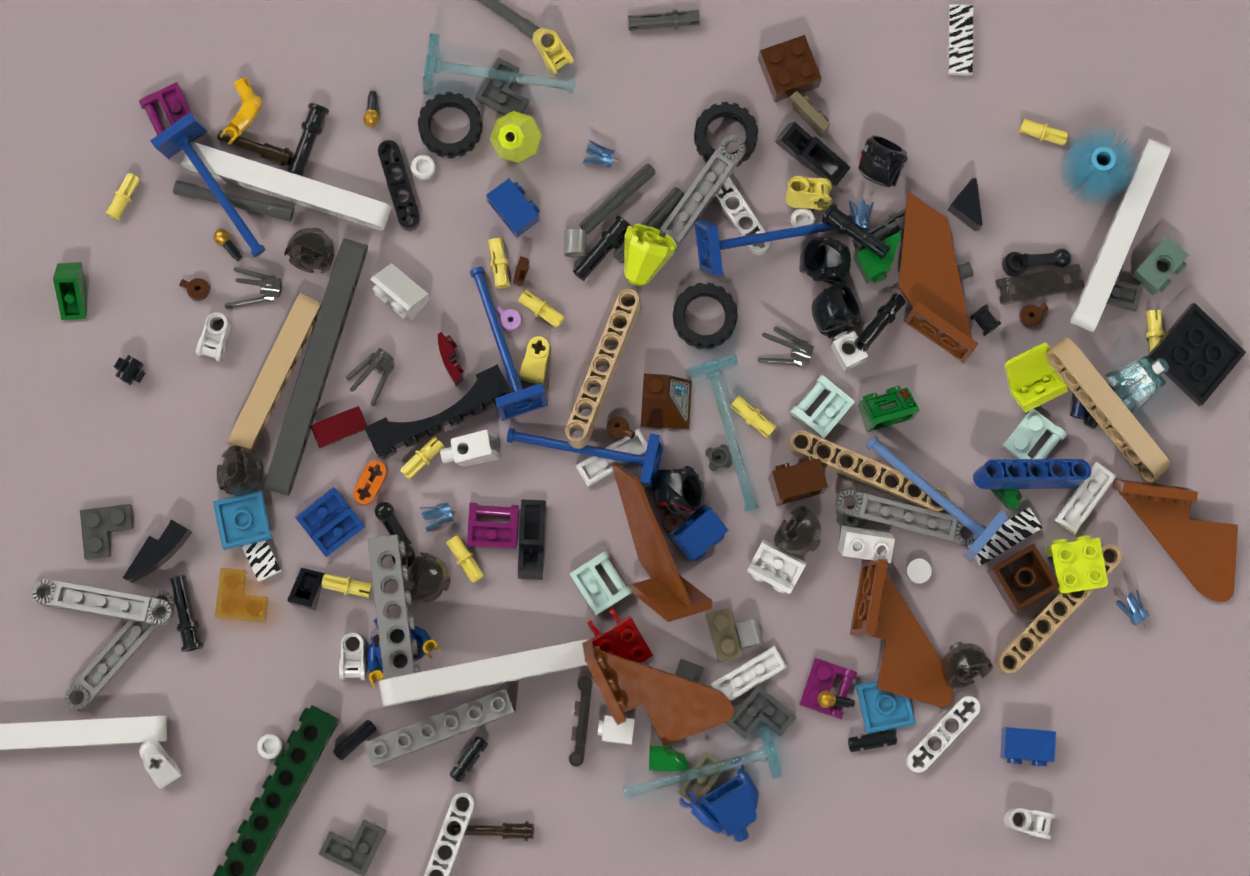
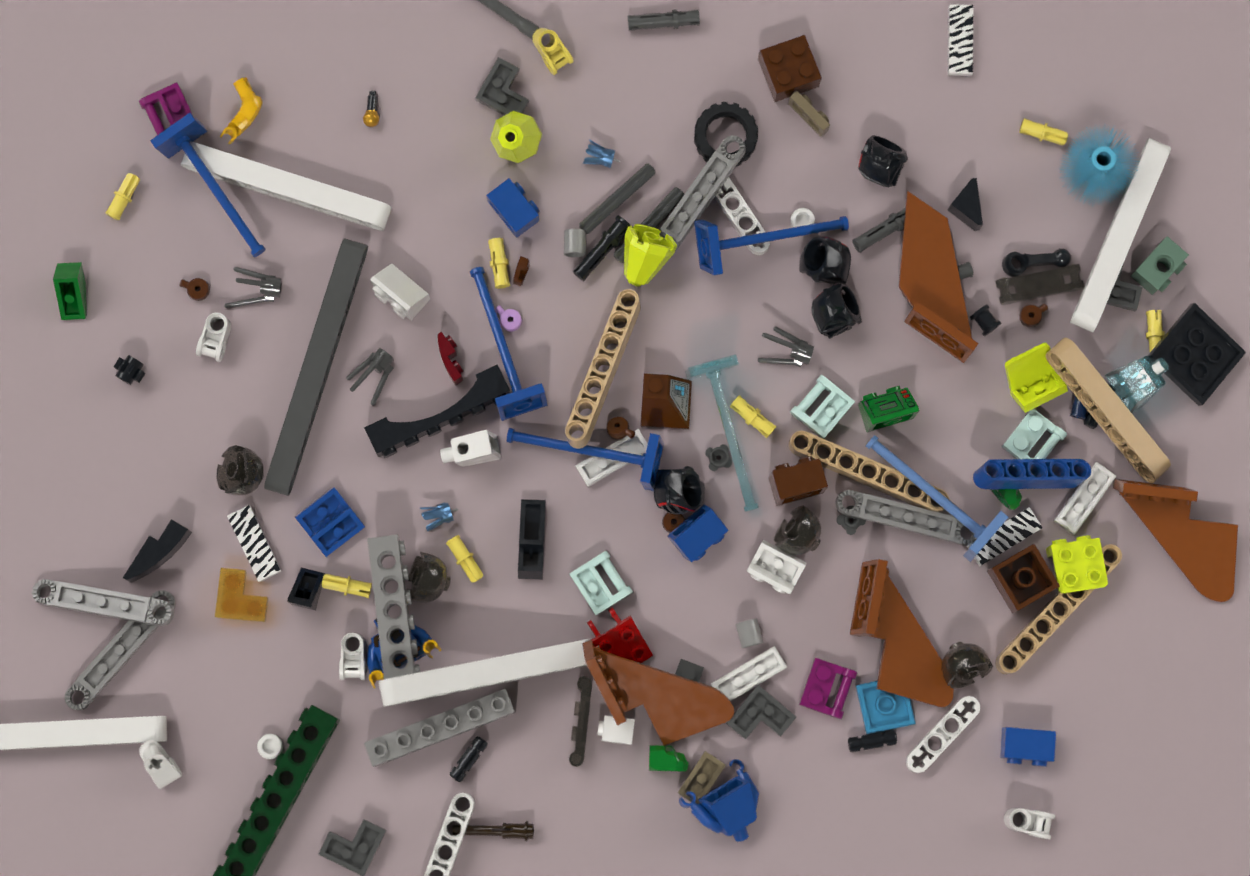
dark grey plate [80,504,133,560] -> none
black pin [170,575,204,652] -> none
dark grey piece [173,180,294,222] -> none
piece [213,229,243,262] -> none
dark azure tile [213,490,273,550] -> none
dark brown pin [217,130,293,166] -> none
tan beam [228,293,322,454] -> none
clear smoke cylinder [284,228,335,273] -> none
black pin [288,103,329,176] -> none
dark red slope [310,406,367,448] -> none
black axle [333,719,377,760] -> none
orange beam [353,460,387,506] -> none
black piece [374,502,415,567] -> none
black beam [378,140,420,231] -> none
light yellow axle [400,436,445,479] -> none
white tile [411,155,436,180] -> none
black tyre [418,92,482,159] -> none
clear light blue tile [423,33,575,95] -> none
magenta plate [467,502,519,549] -> none
light yellow axle [518,289,564,327] -> none
light yellow piece [519,336,550,385] -> none
dark orange piece [611,462,712,622] -> none
clear light blue tile [622,726,782,800] -> none
black tyre [673,283,738,349] -> none
dark tan plate [705,608,743,663] -> none
black slope [774,122,851,186] -> none
light yellow piece [785,176,832,210] -> none
piece [818,690,855,708] -> none
black pin [821,203,891,259] -> none
white brick [831,331,868,372] -> none
white brick [838,526,895,563] -> none
flat silver piece [849,199,874,231] -> none
green slope [853,232,901,284] -> none
black pin [854,293,906,352] -> none
white tile [906,559,932,584] -> none
flat silver piece [1116,590,1150,627] -> none

